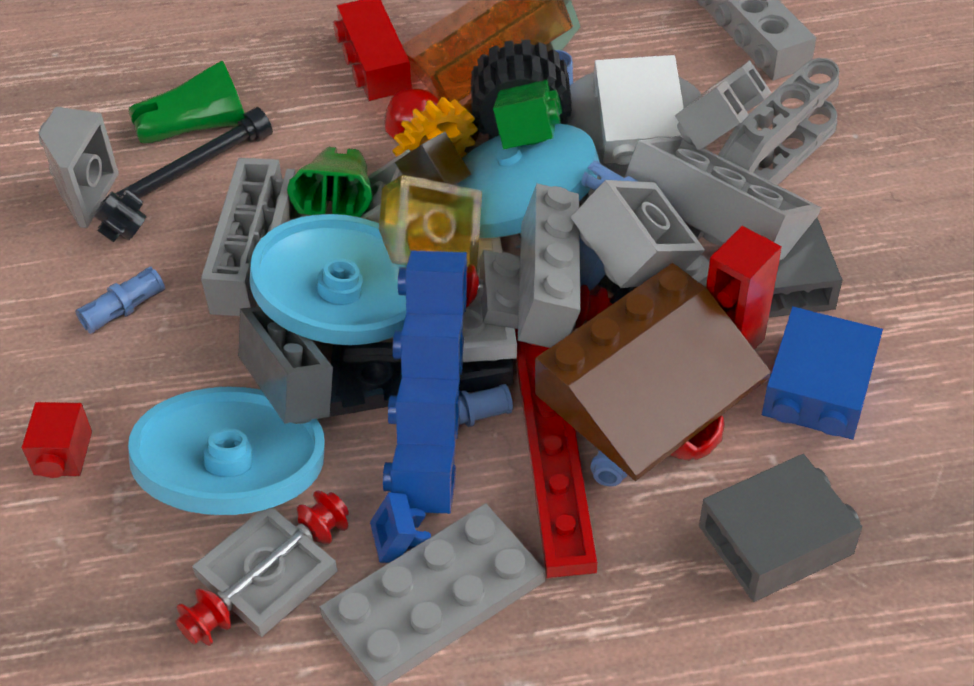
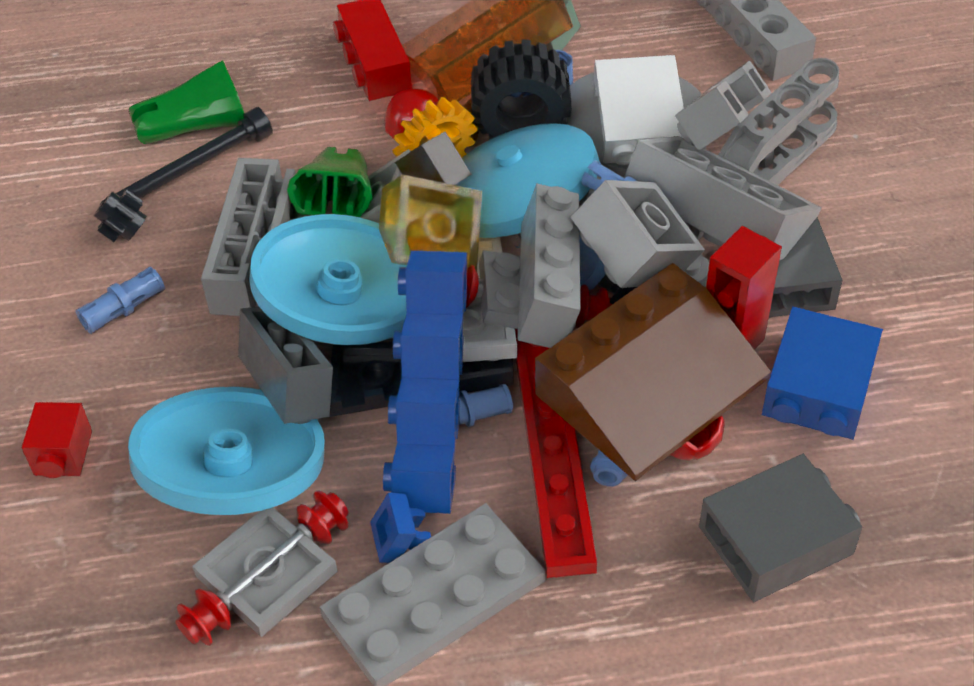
light grey slope [39,107,119,228] -> none
green brick [493,80,562,150] -> none

